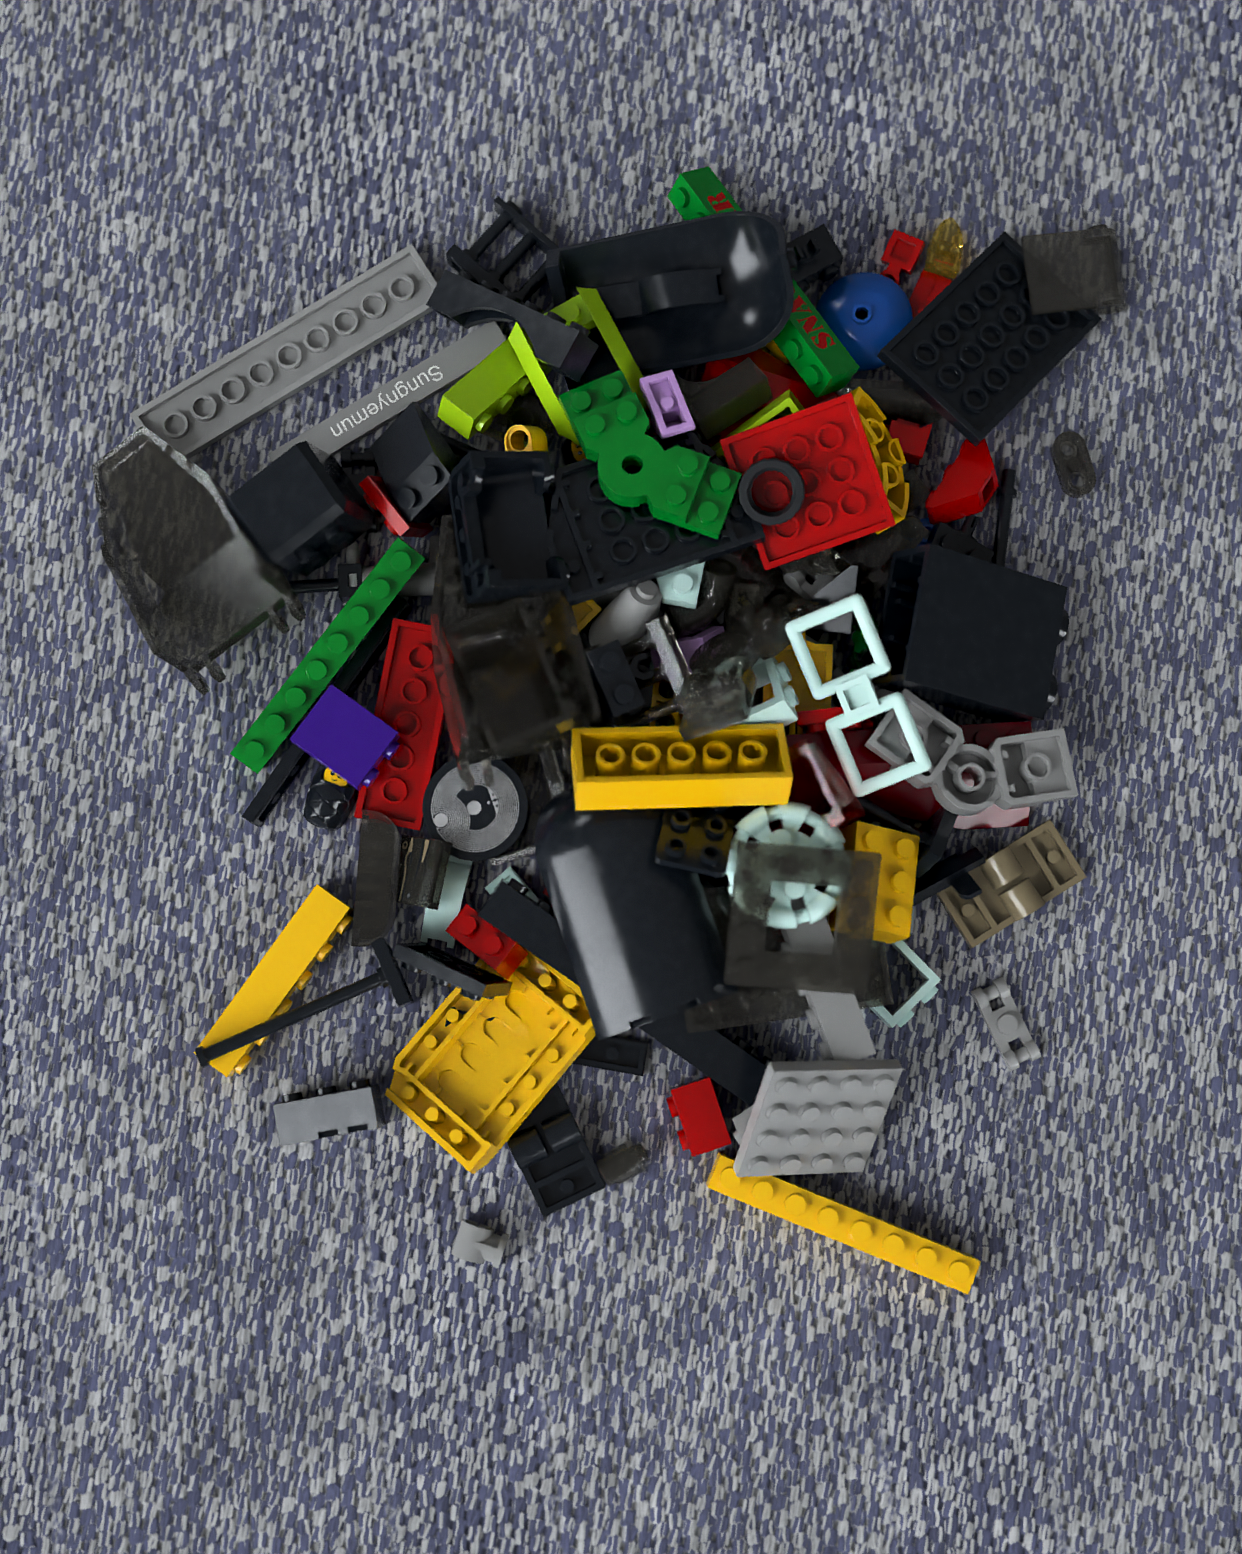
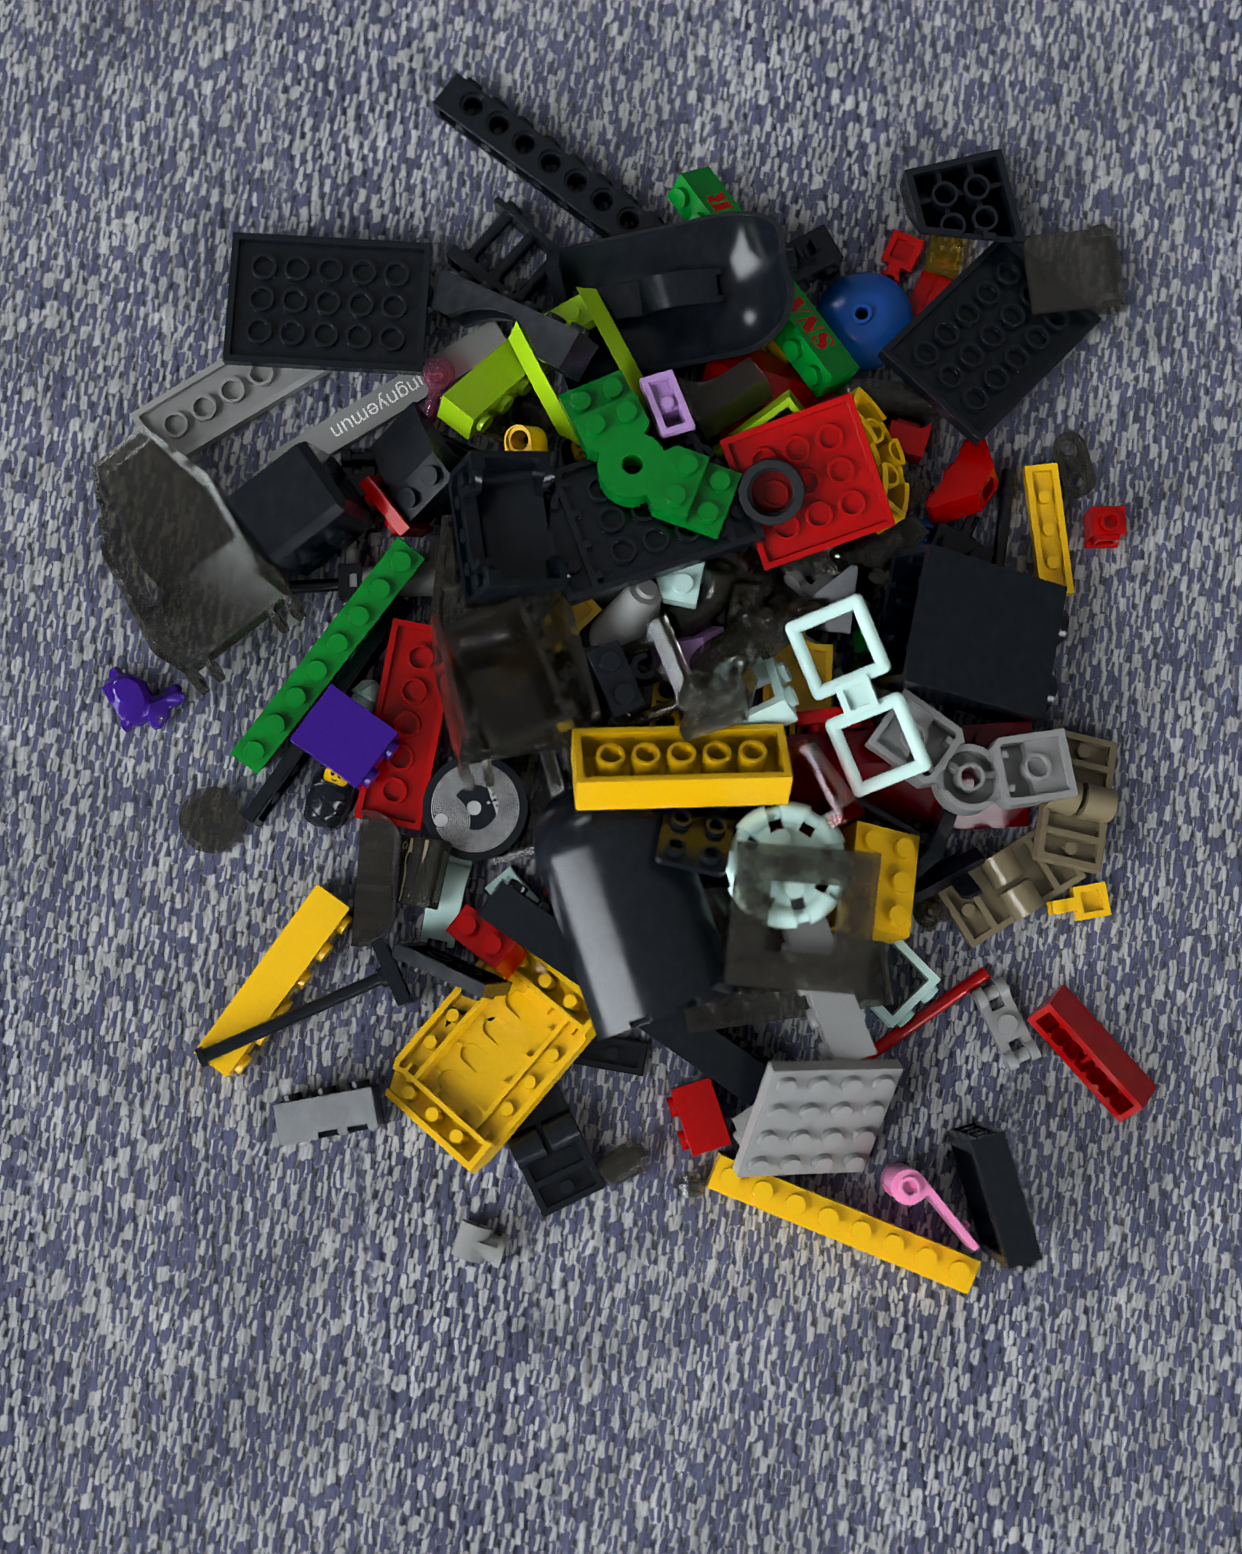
none -> dark purple animal [102,666,186,733]
none -> clear smoke tile [179,786,247,854]
none -> black plate [222,232,433,376]
none -> light aqua plate [351,679,380,714]
none -> clear pink plate [422,356,455,423]
none -> black brick [433,73,664,238]
none -> clear smoke plate [673,1171,708,1198]
none -> red bar [860,967,990,1060]
none -> bright pink door [880,1162,979,1251]
none -> black wedge [899,149,1026,244]
none -> clear smoke plate [912,894,951,932]
none -> black window [946,1121,1044,1273]
none -> yellow plate [1022,463,1075,596]
none -> red brick [1027,984,1157,1123]
none -> dark tan plate [1032,727,1118,874]
none -> yellow plate [1046,882,1112,921]
none -> red window [1083,506,1127,549]

